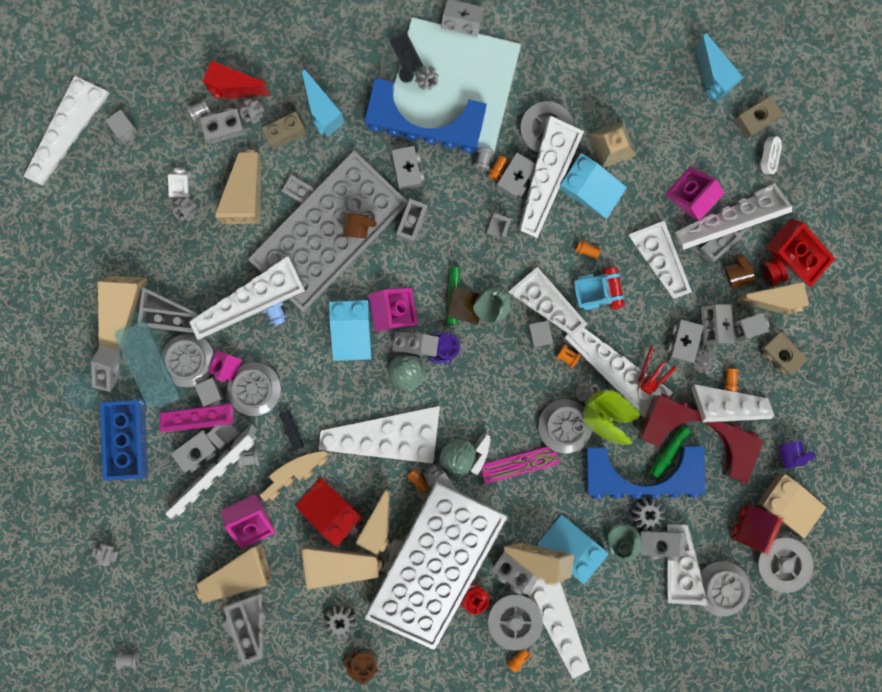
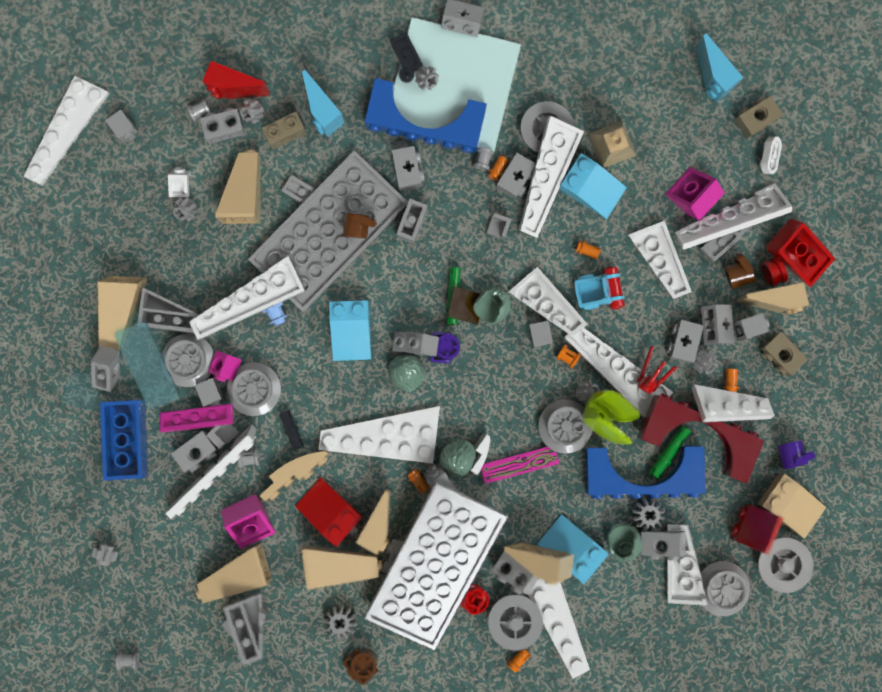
dark pink slope [369,288,418,332] -> none

